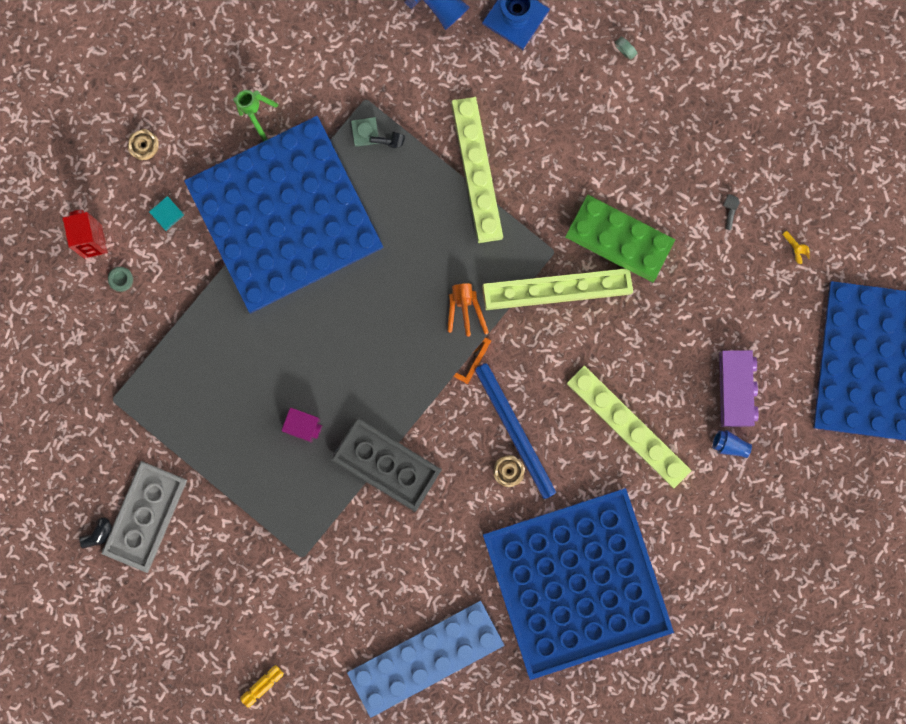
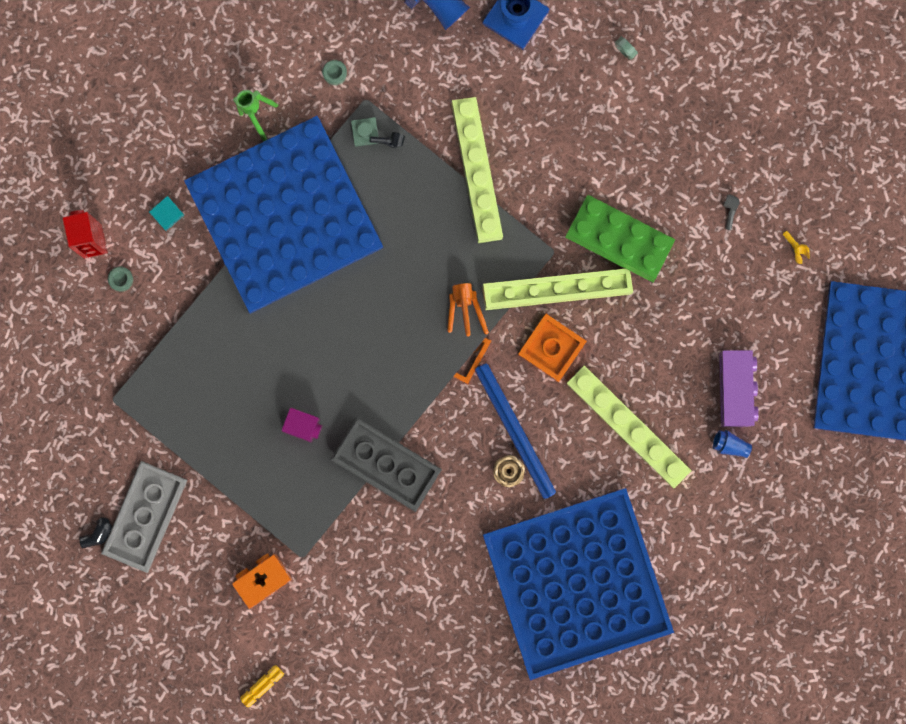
tan plate [128,129,159,160] -> none
medium blue plate [347,600,505,718] -> none
none -> orange brick [232,553,293,609]
none -> sand green tile [322,60,347,85]
none -> orange tile [518,314,587,383]

